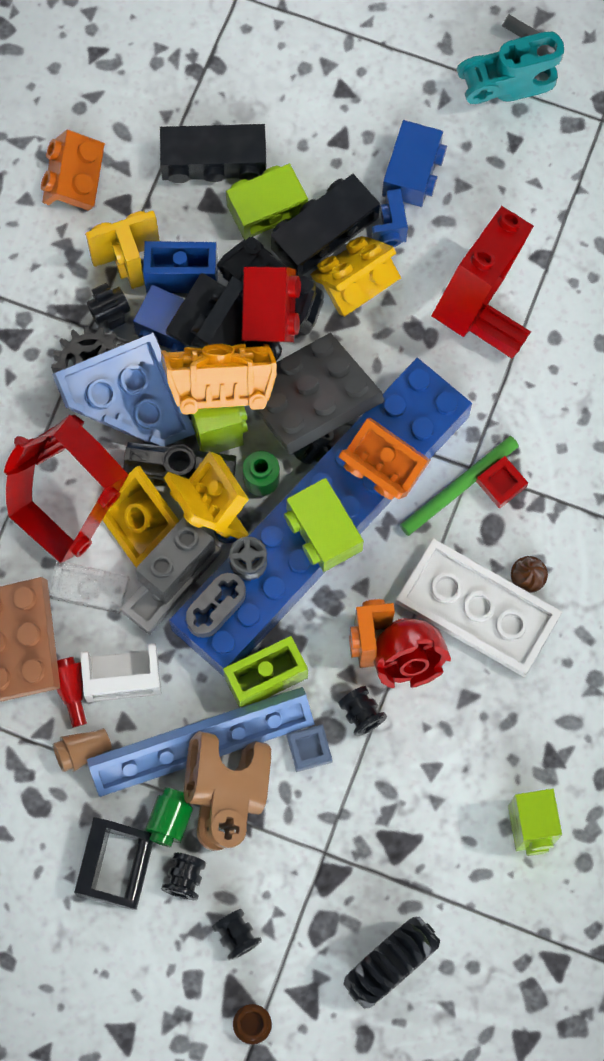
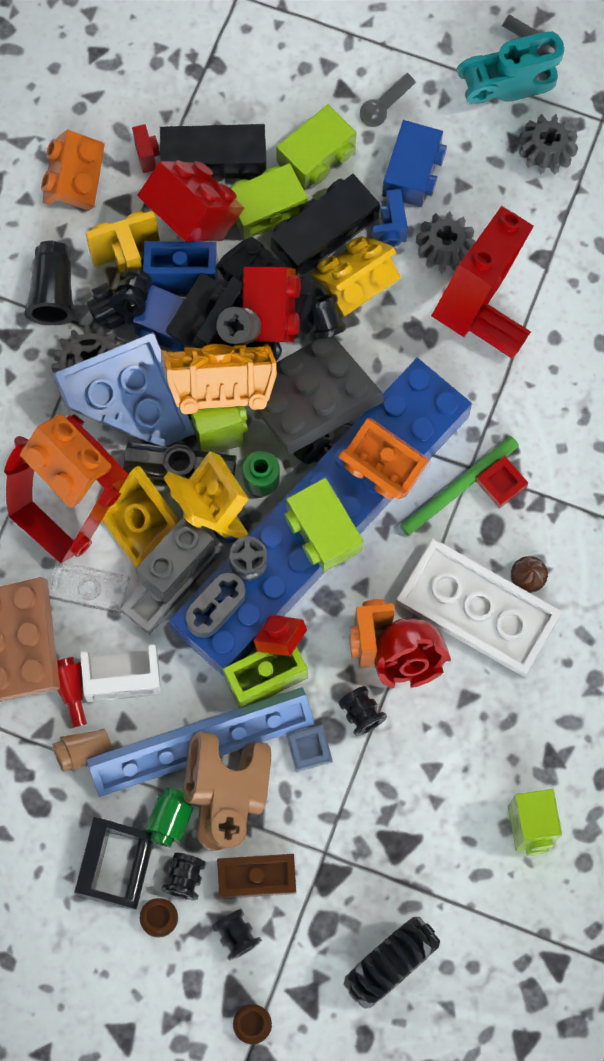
none -> orange bracket [20,414,112,509]
none -> black plant [24,240,75,325]
none -> black bush [110,268,152,317]
none -> red plate [132,124,160,173]
none -> red brick [137,160,245,242]
none -> reddish brown plate [139,898,178,938]
none -> dark grey wheel [217,307,261,344]
none -> reddish brown plate [217,854,296,899]
none -> red plate [253,615,307,656]
none -> lime brick [276,104,357,190]
none -> black bush [311,294,346,338]
none -> dark grey bar [360,73,416,127]
none -> dark grey gear [416,211,476,274]
none -> dark grey gear [519,114,578,175]

